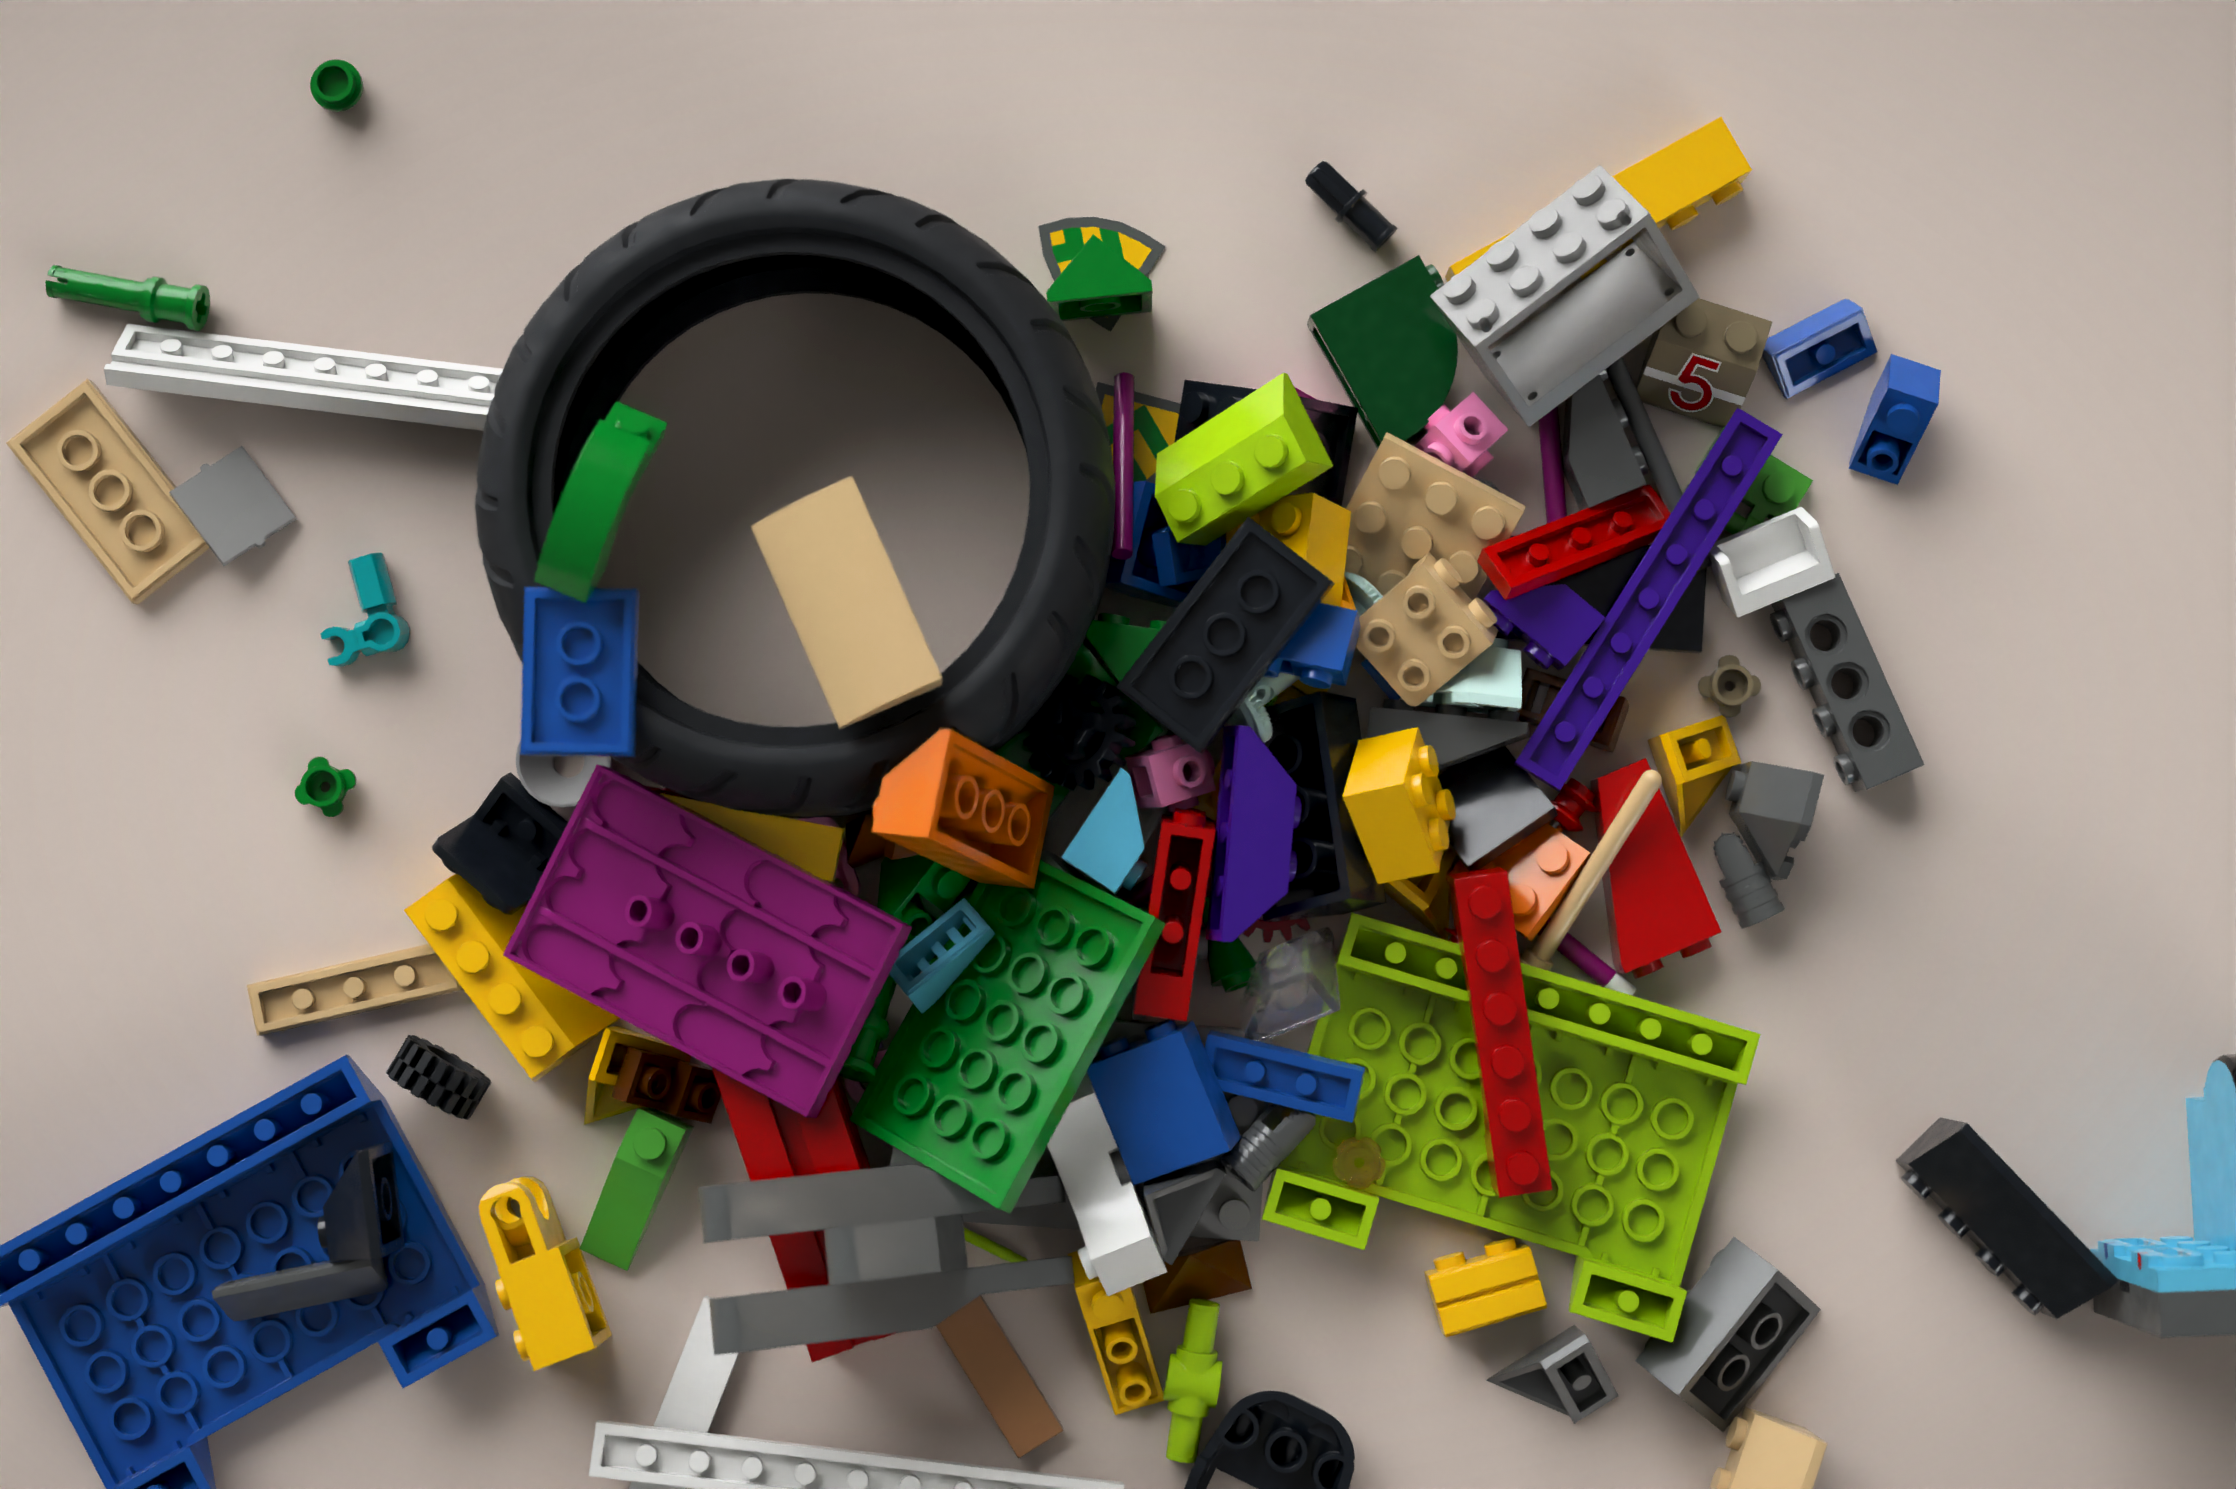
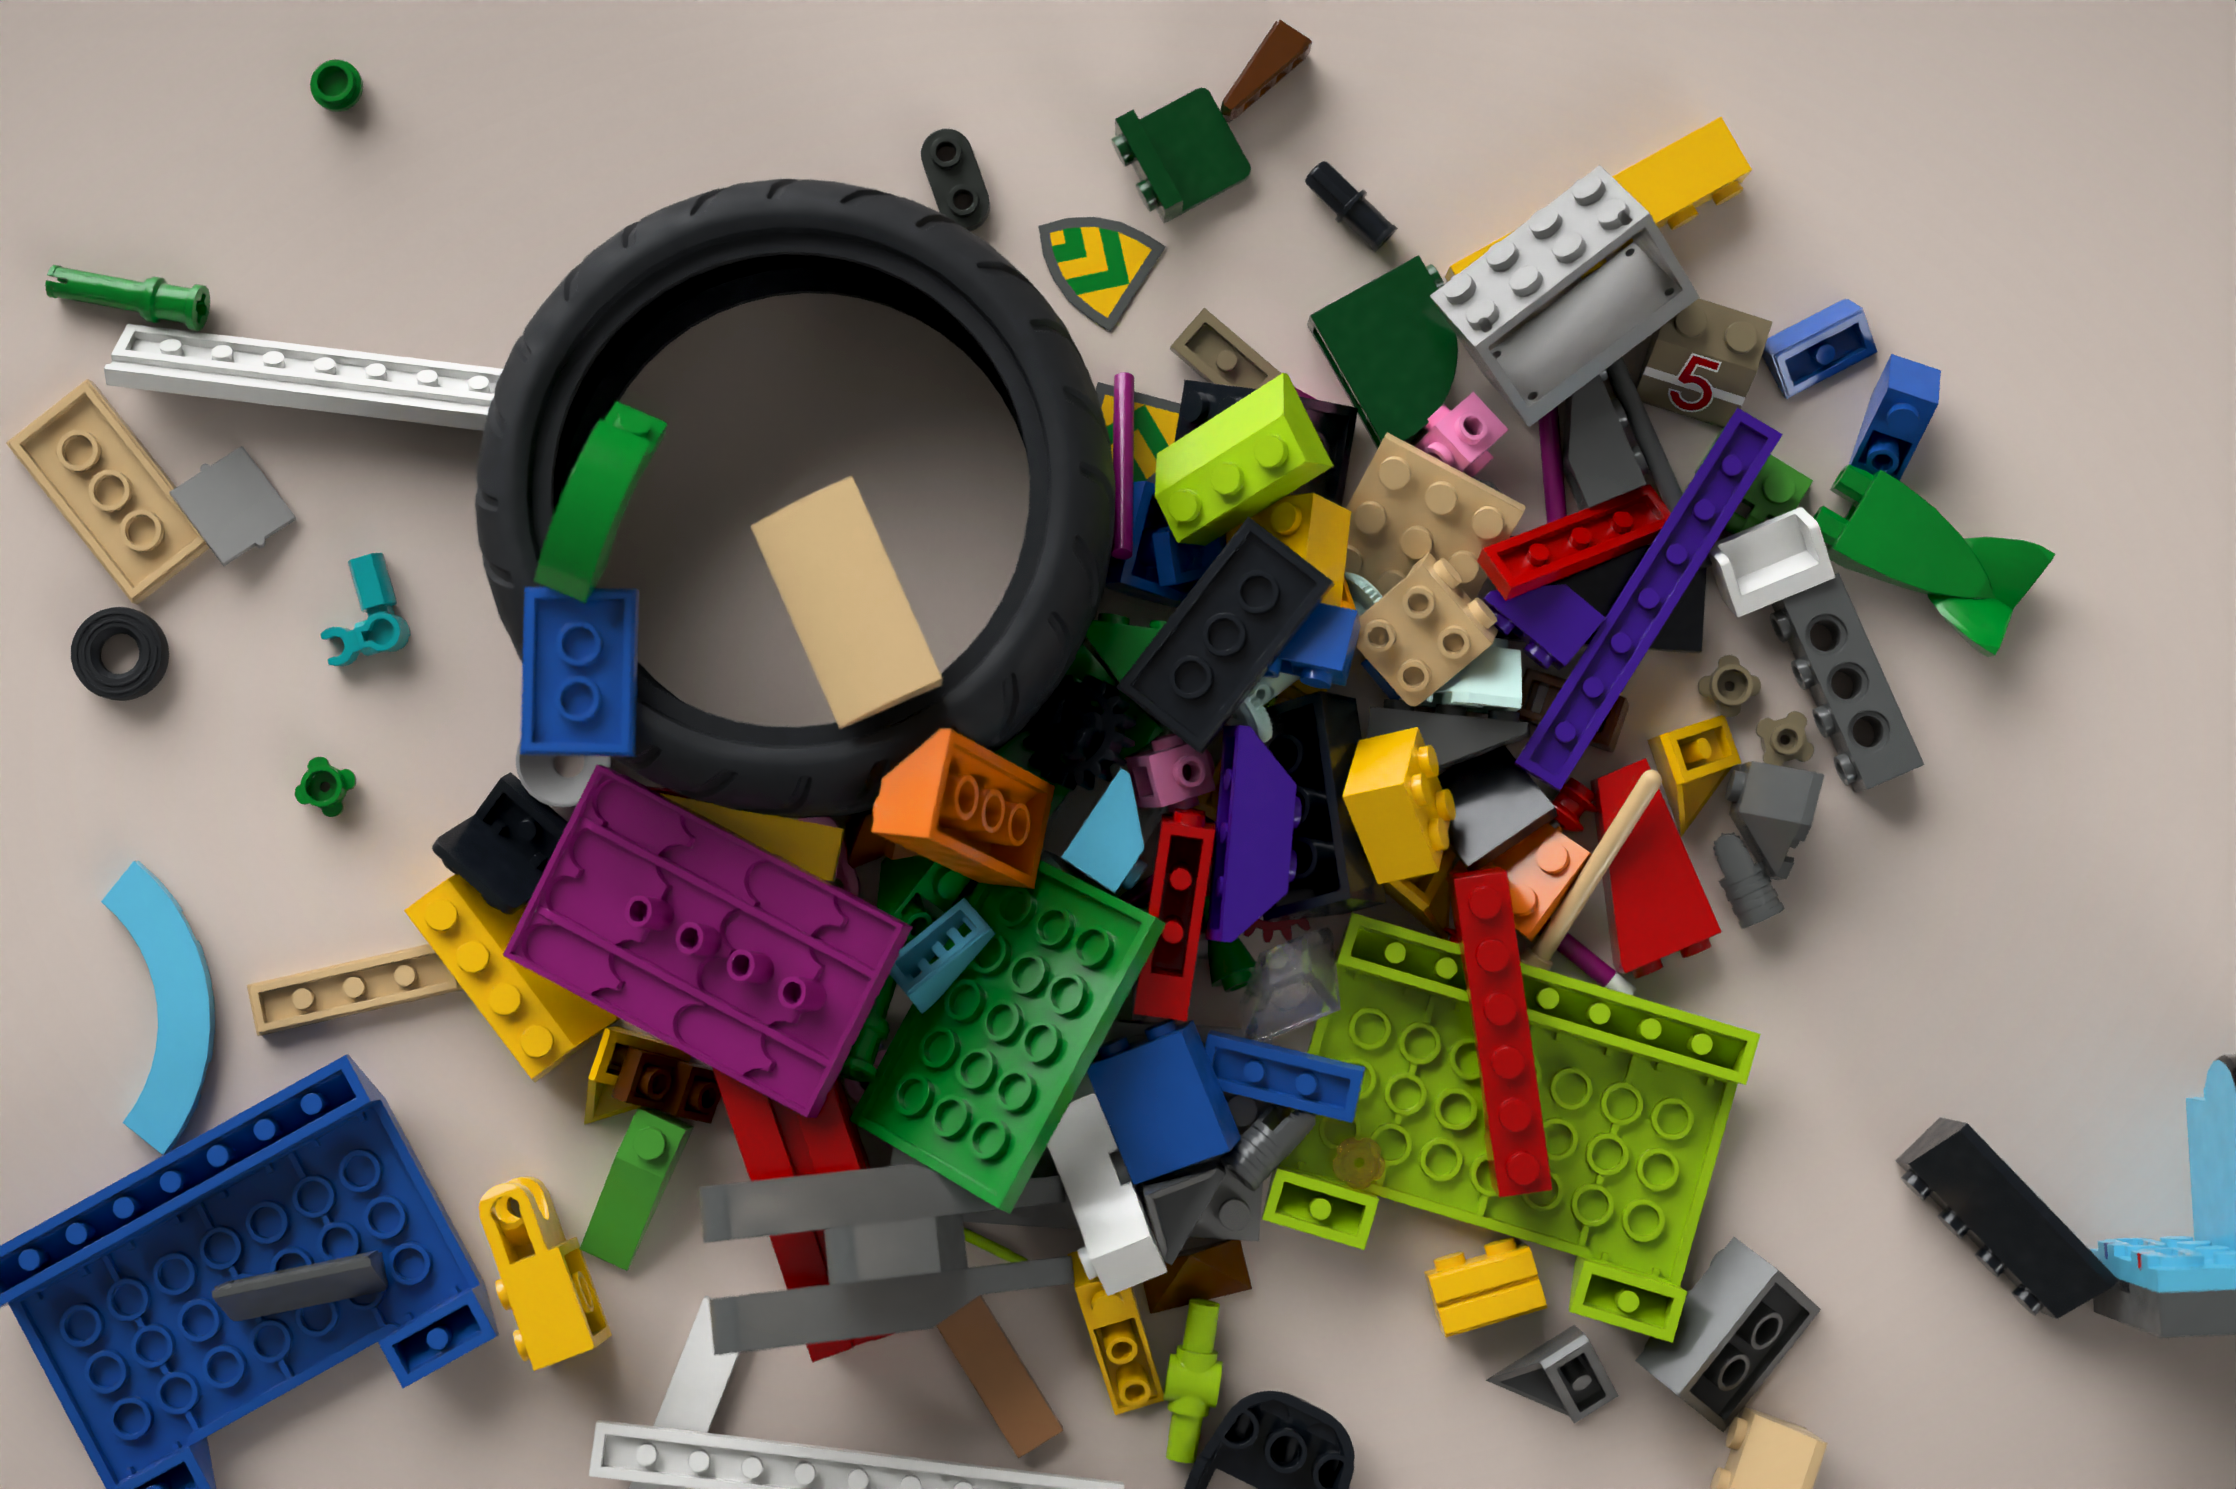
black slope [318,1141,405,1261] -> none
black tyre [386,1035,491,1120] -> none
green slope [1046,234,1153,321] -> none
none -> black tyre [71,607,169,701]
none -> medium azure tile [101,861,215,1155]
none -> pearl dark grey plate [921,129,990,231]
none -> dark green bracket [1111,88,1251,224]
none -> dark tan plate [1170,308,1282,389]
none -> reddish brown slope [1221,20,1312,123]
none -> dark tan plate [1756,711,1814,766]
none -> green hips [1813,464,2055,657]

